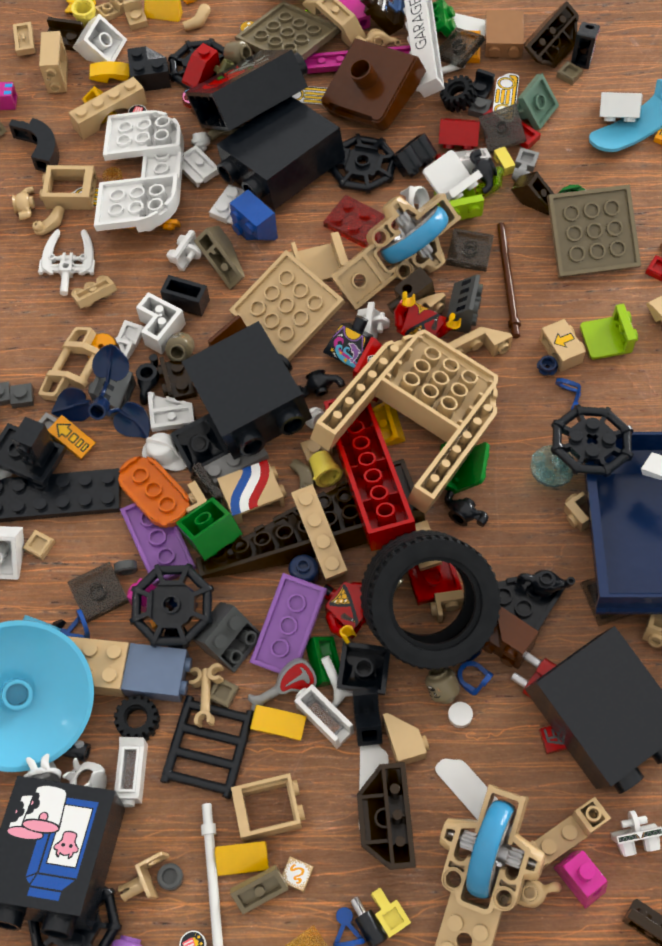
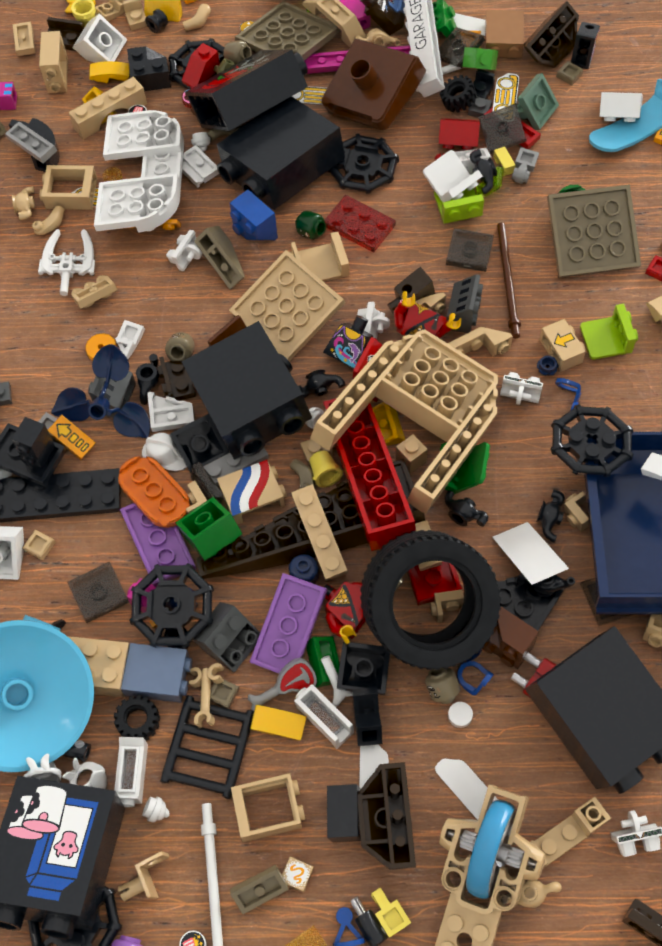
dark grey plate [10,383,34,408] -> none
tan bar [38,327,100,401] -> none
blue piece [60,609,90,639] -> none
dark grey tile [114,560,138,576] -> none
white brick [136,292,186,354] -> none
dark grey tile [157,863,184,891] -> none
black brick [160,275,210,316] -> none
white plate [209,184,244,225] -> none
yellow slope [215,841,269,876] -> none
tan piece [330,193,461,310] -> none
tan slope [383,713,429,765] -> none
black brick [391,133,437,177] -> none
white piece [400,186,430,216] -> none
dark brown slope [511,171,554,215] -> none
clear light blue plate [530,445,574,488] -> none
red tile [539,726,567,754] -> none
dark pink torso [553,850,608,909] -> none
none -> light grey plate [5,122,57,163]
none -> white plate [142,796,170,823]
none -> black wheel [145,9,168,33]
none -> dark green head [295,210,326,240]
none -> black panel [327,784,361,842]
none -> tan brick [395,434,428,474]
none -> bright green slope [462,47,498,70]
none -> white sticker [492,522,569,585]
none -> white hips [500,372,543,405]
none -> black piece [536,489,565,543]

